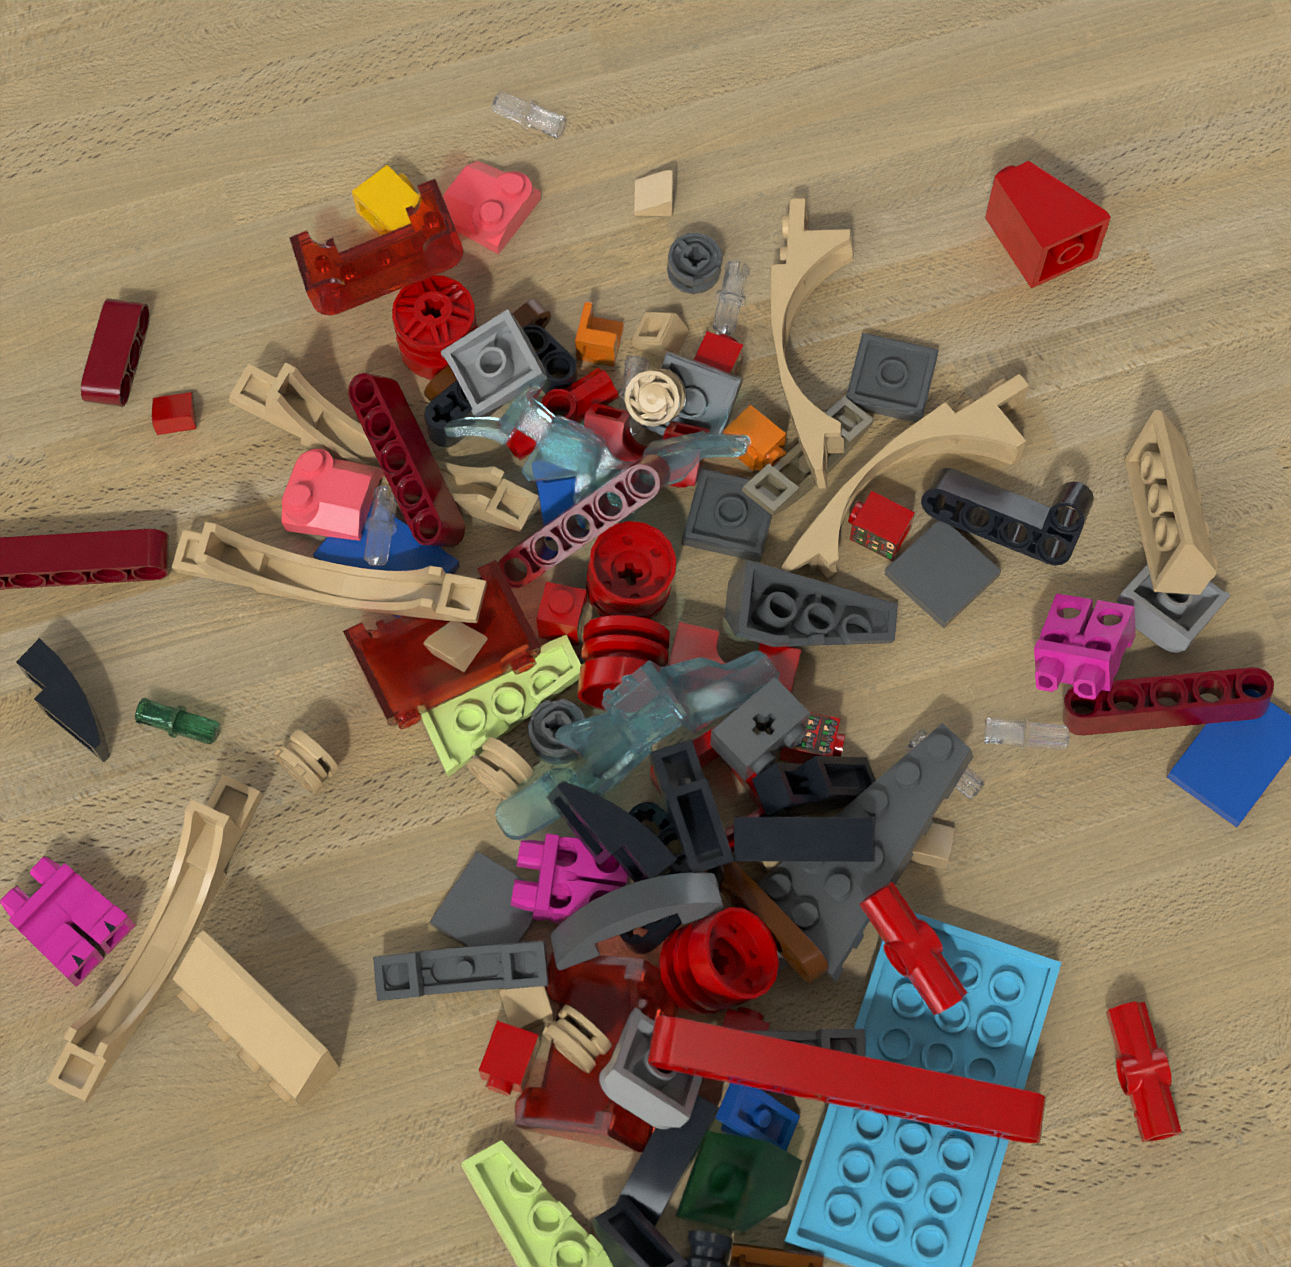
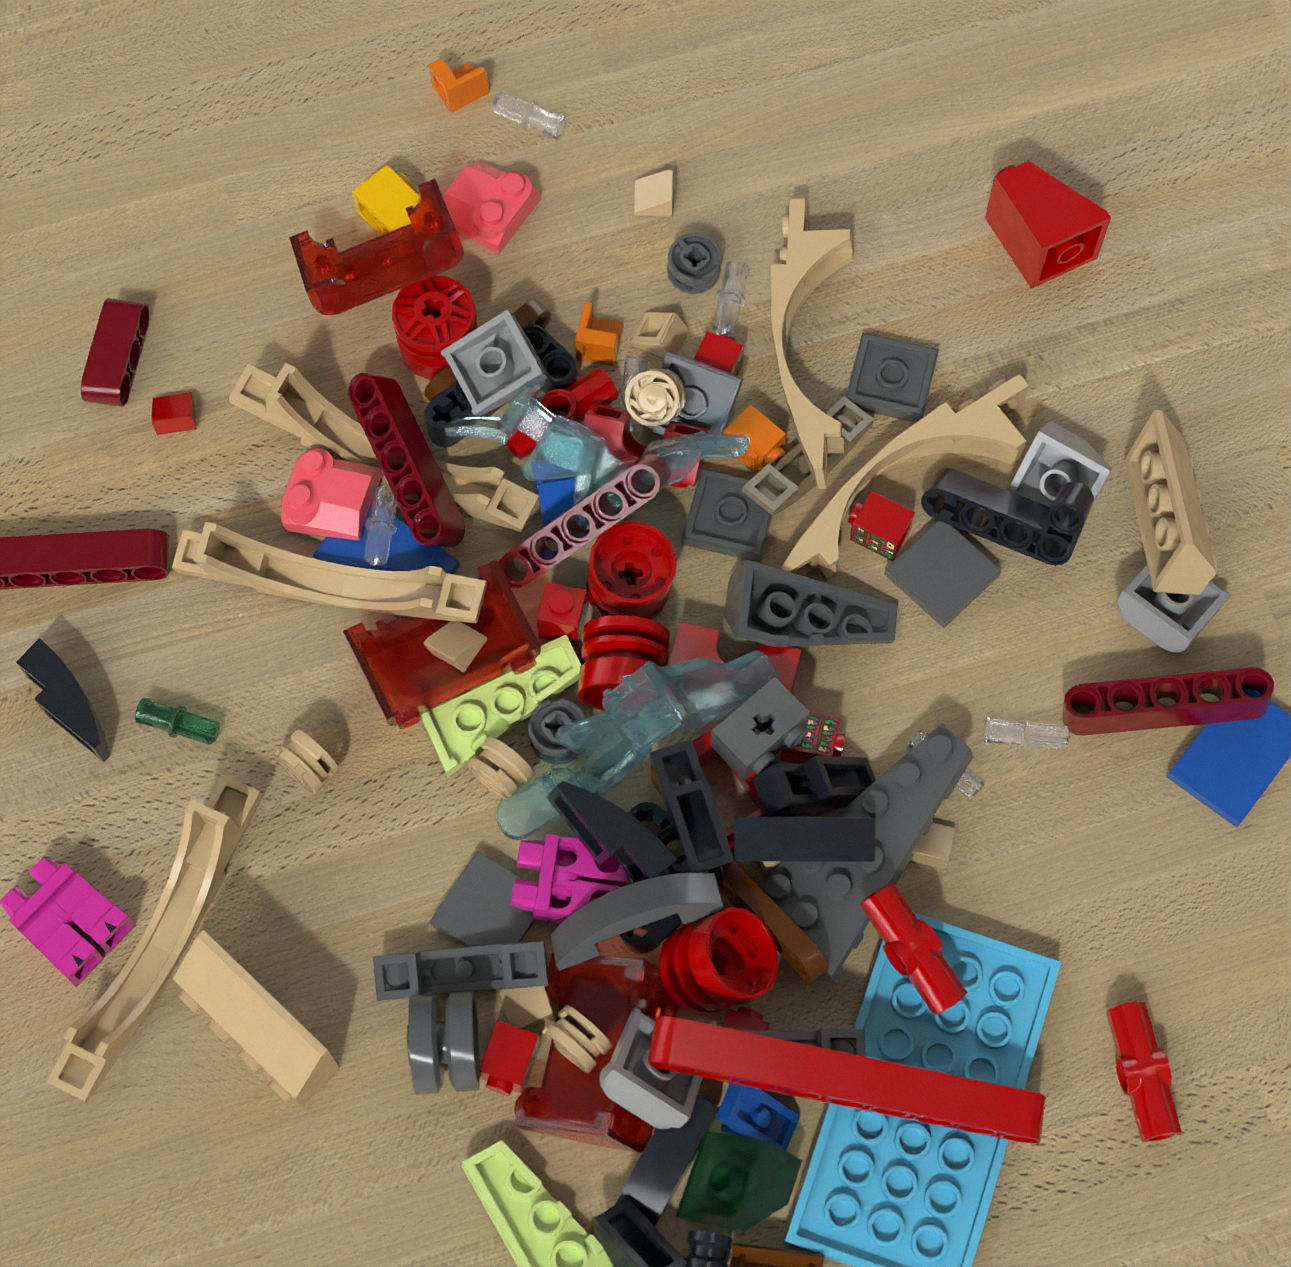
dark pink hips [1034,593,1136,700] -> none
none -> dark grey wheel [407,991,480,1095]
none -> orange panel [429,58,489,113]
none -> light grey slope [1008,421,1112,510]

